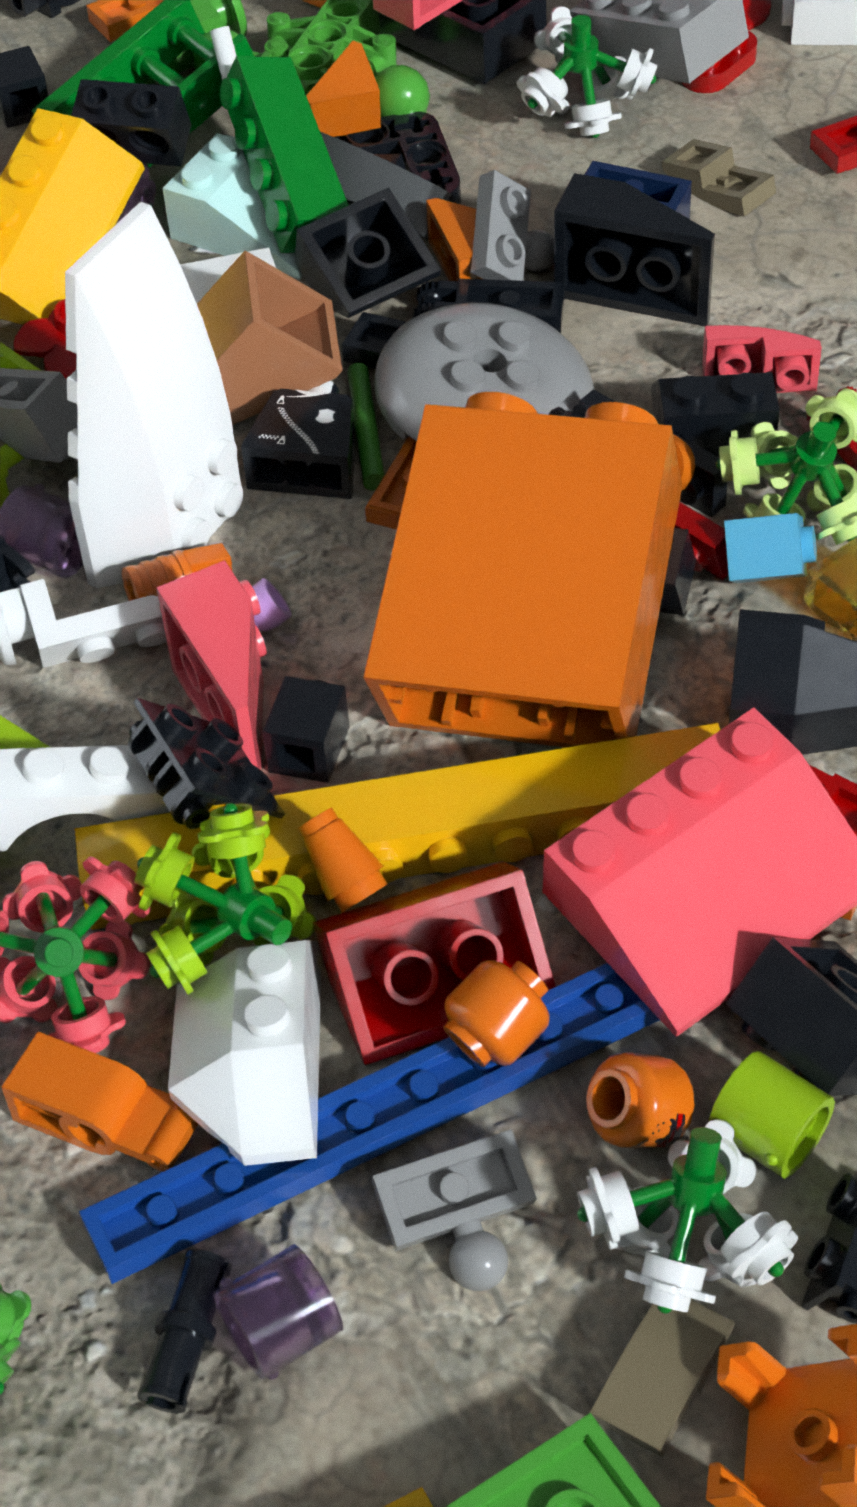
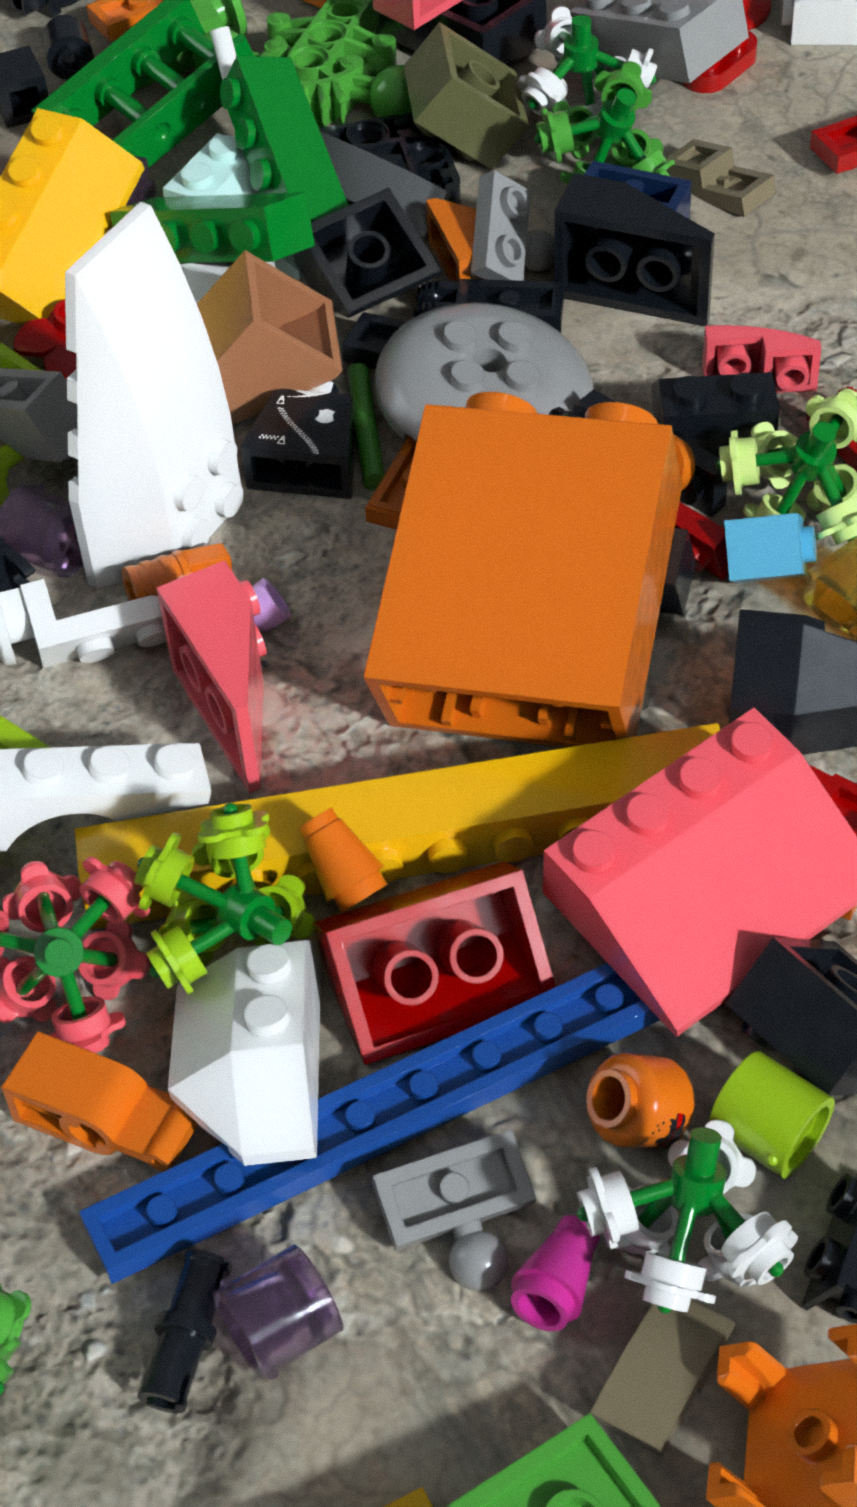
black brick [71,79,192,167] -> none
black hinge [128,698,285,829] -> none
black brick [262,676,350,783] -> none
orange slope [306,40,381,137] -> none
orange head [443,960,550,1067] -> none
none -> black brick [42,15,94,80]
none -> green brick [110,192,315,263]
none -> olive brick [404,22,529,169]
none -> dark pink cone [511,1215,600,1332]
none -> bright green plant [534,61,675,184]

